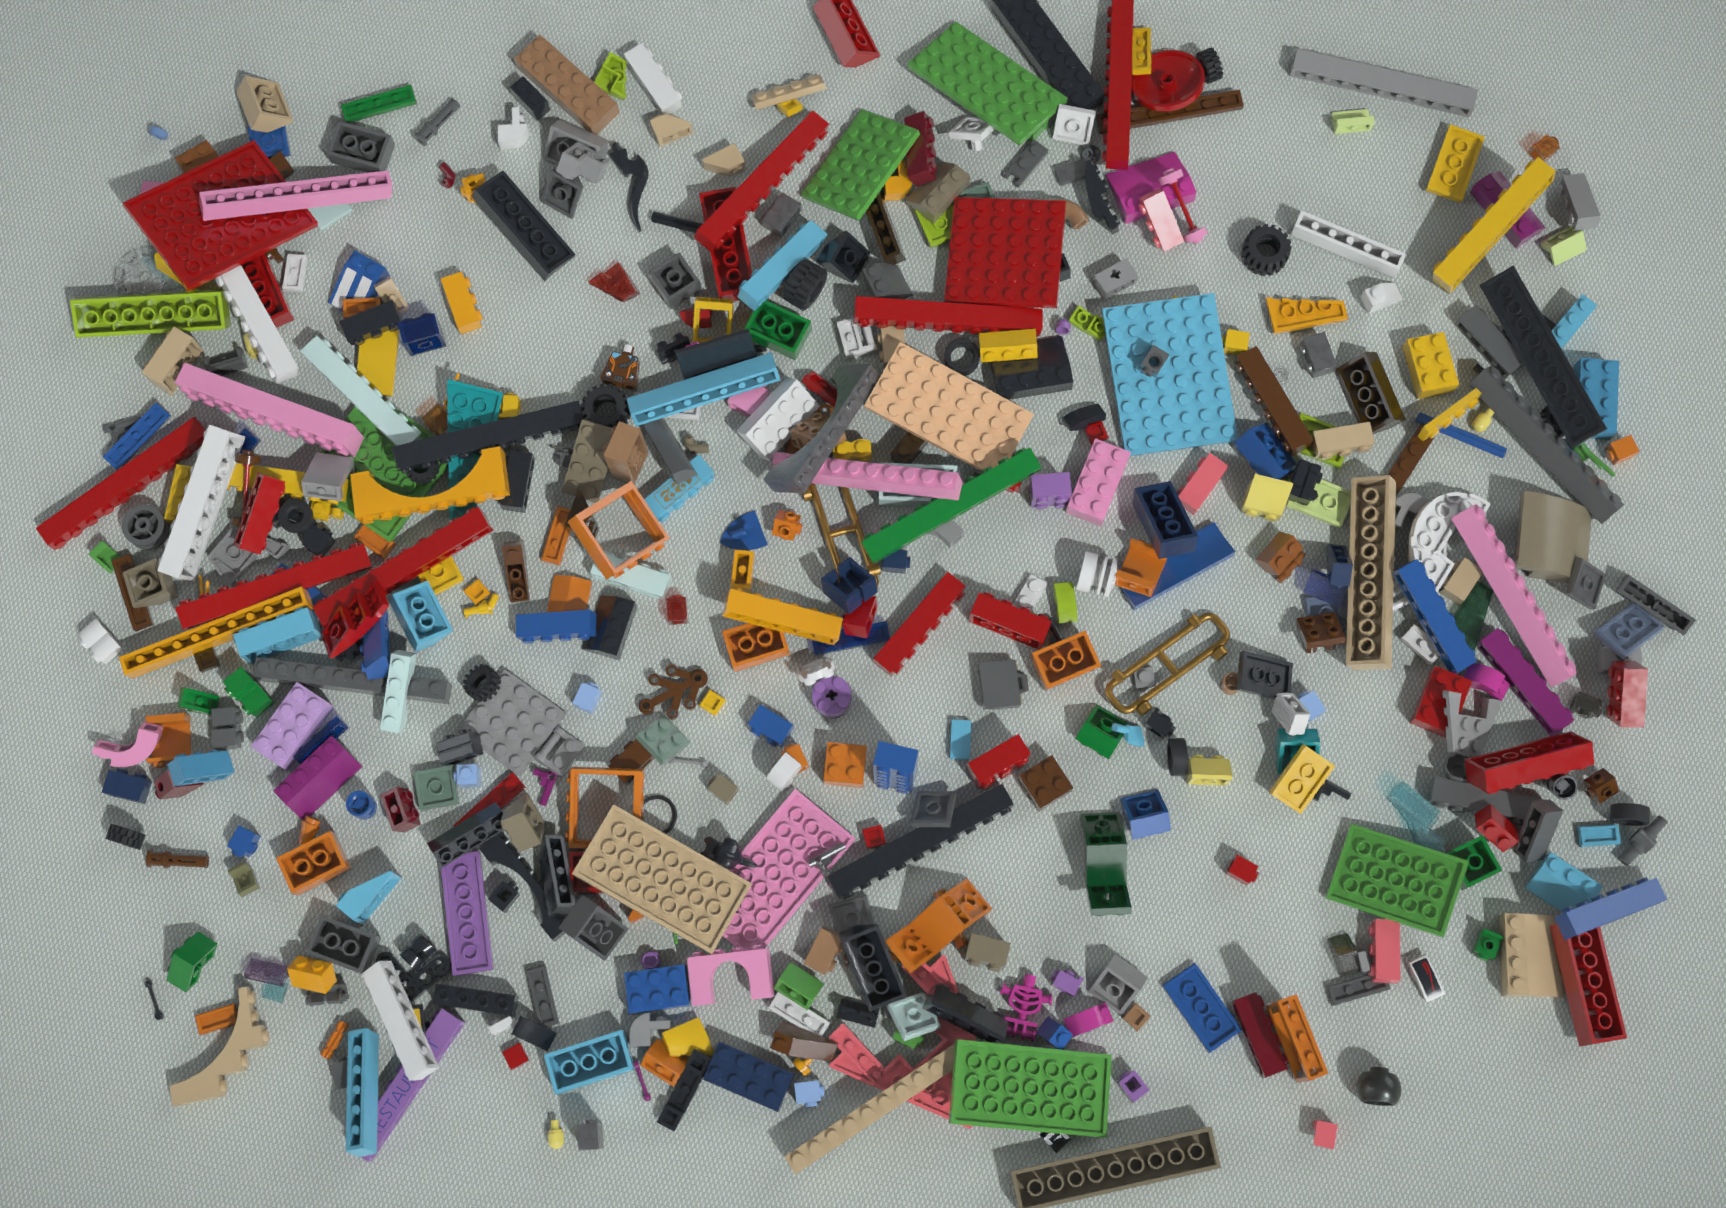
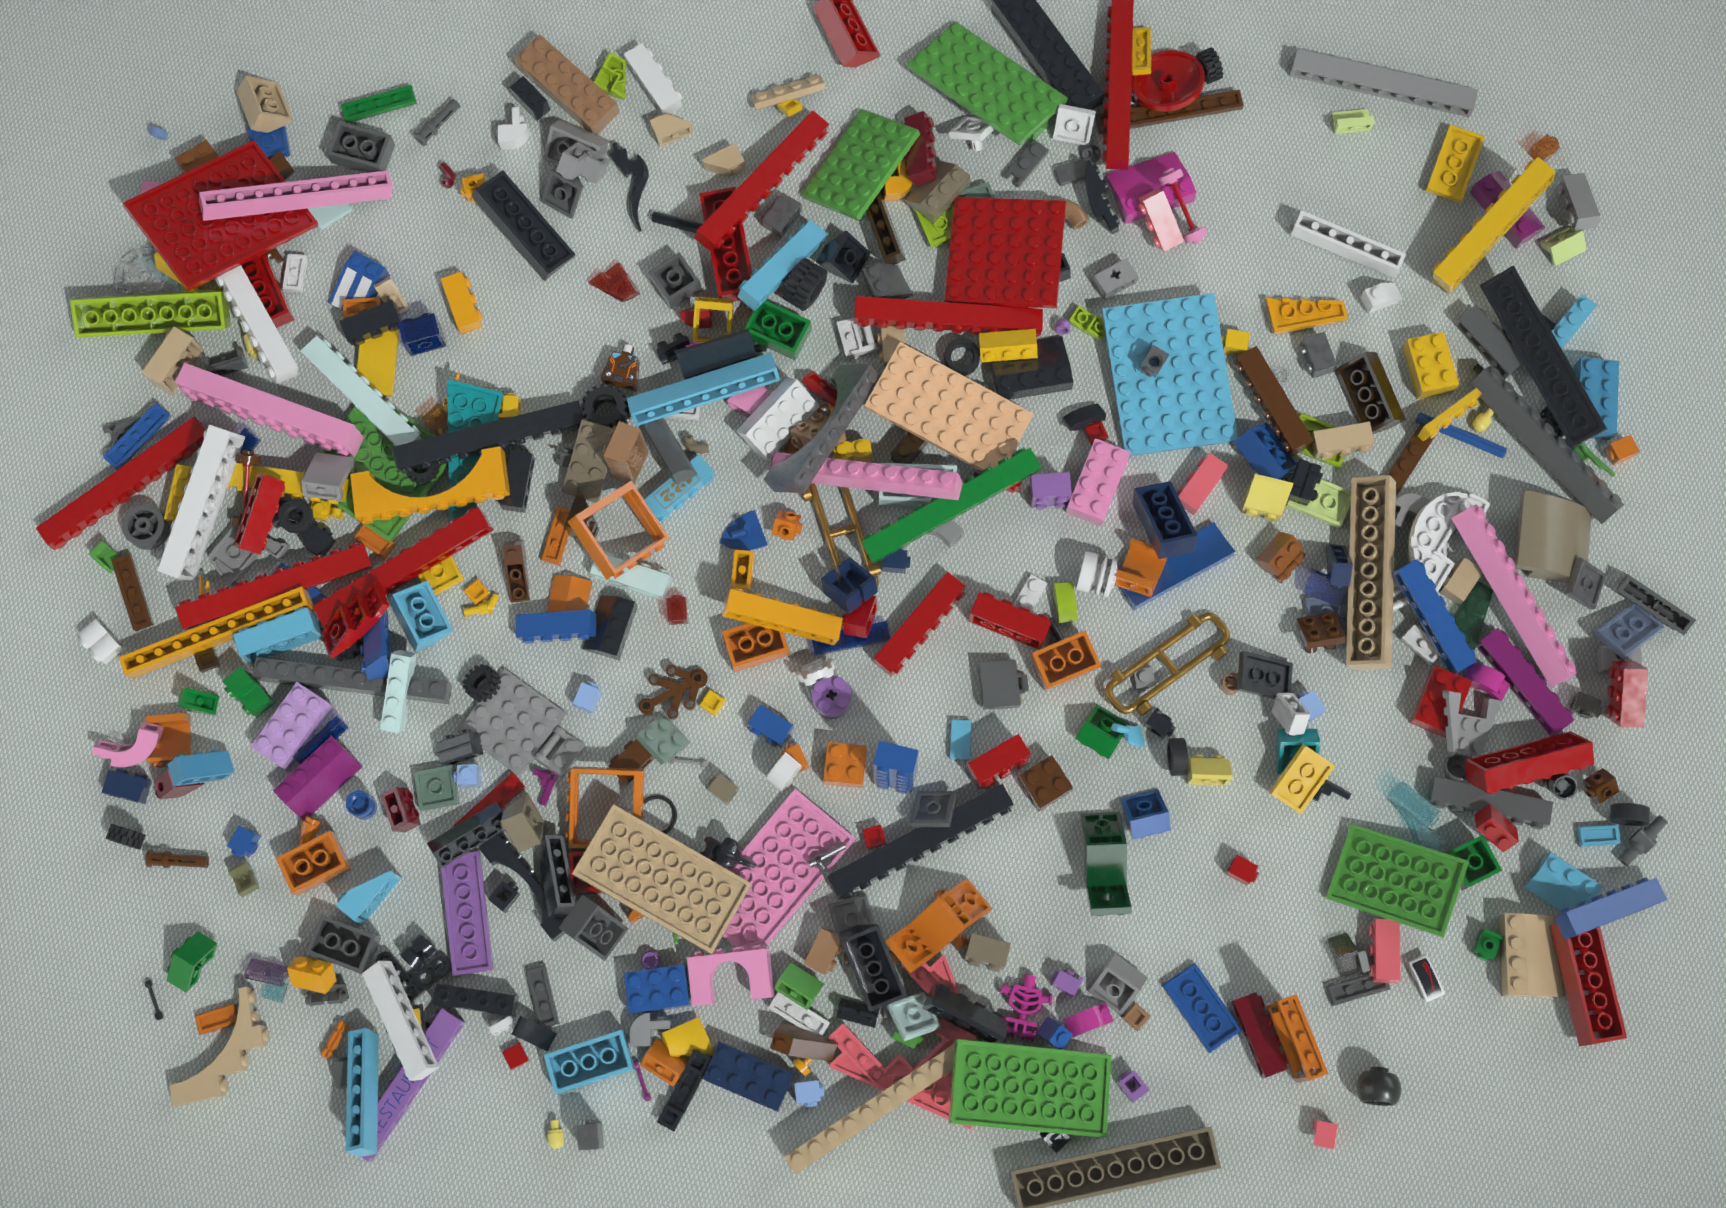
dark tan slope [123,558,178,608] -> none
dark grey piece [211,707,244,750] -> none
black tyre [1241,224,1292,276] -> none
dark grey brick [1513,799,1563,862] -> none

